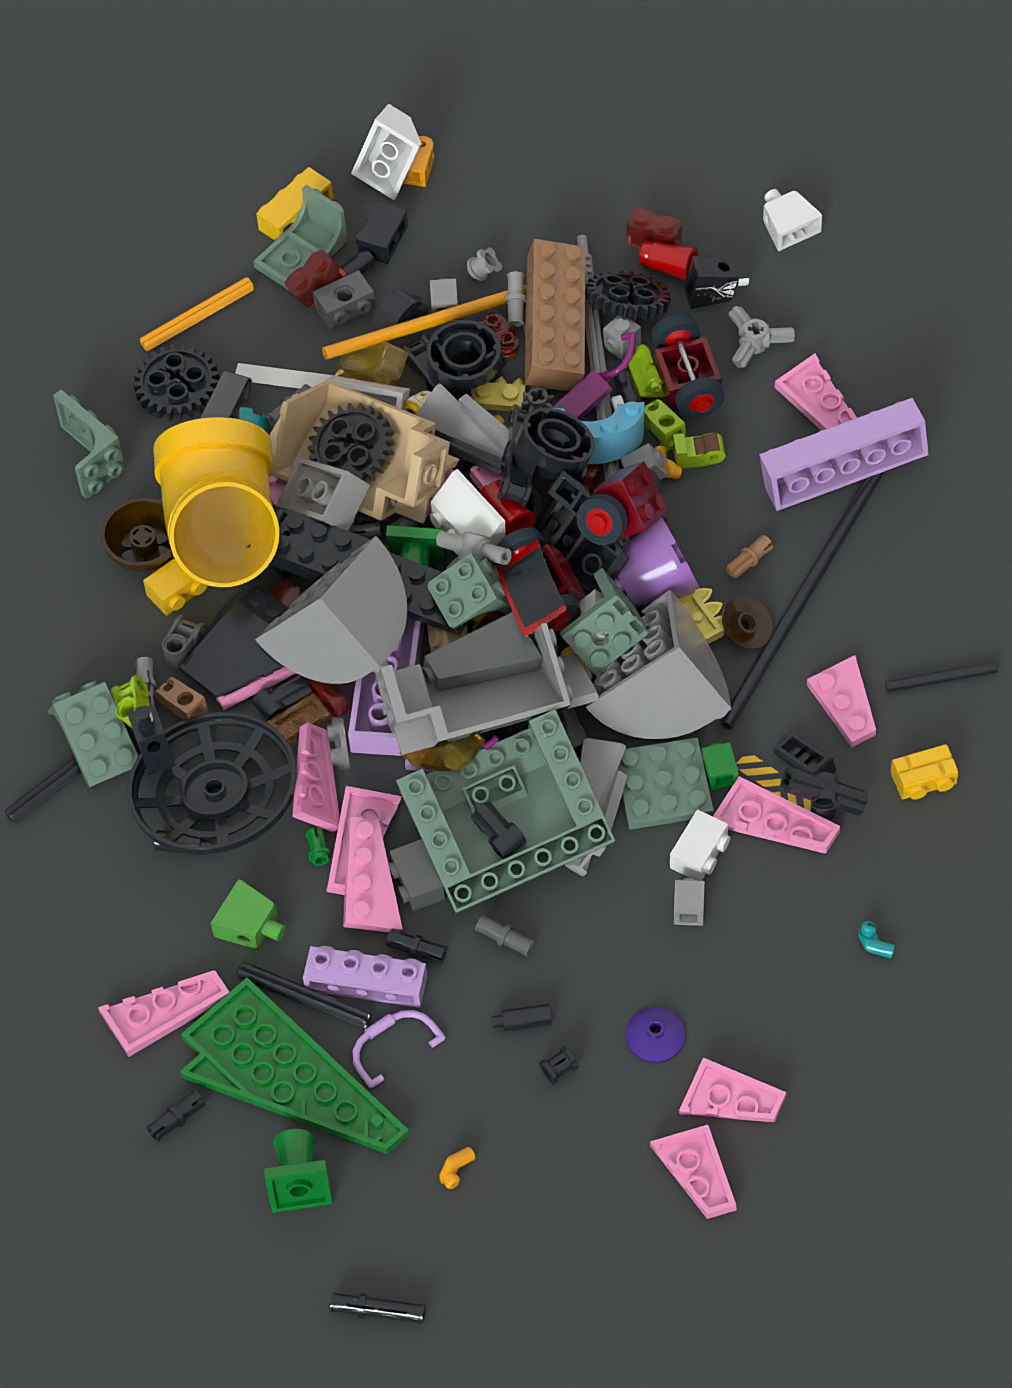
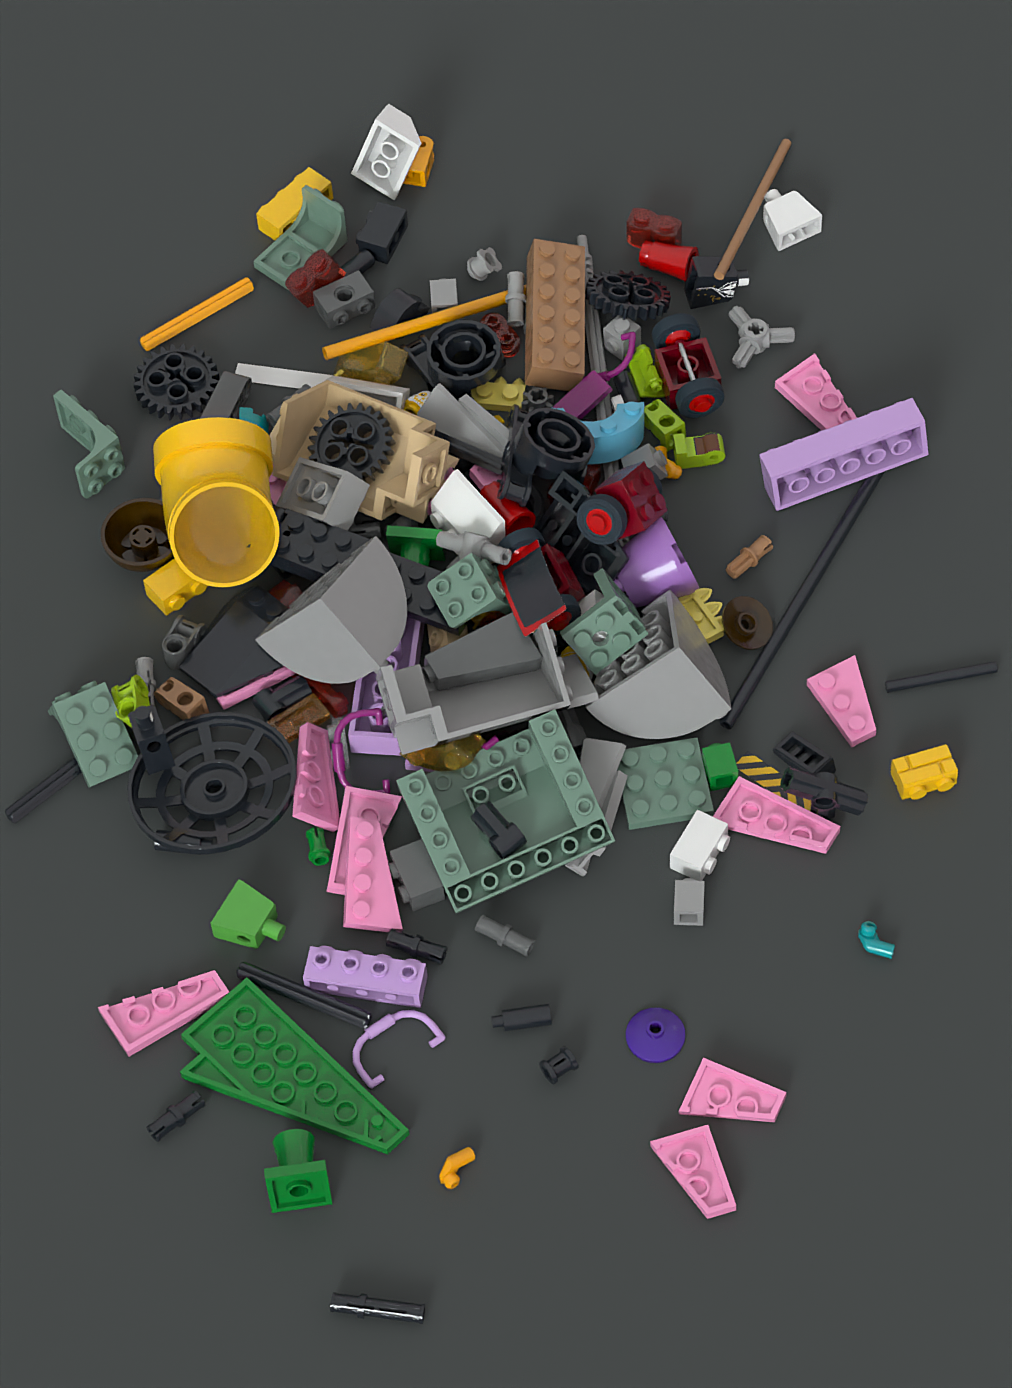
none -> magenta piece [331,708,391,794]
none -> medium nougat piece [714,139,791,280]

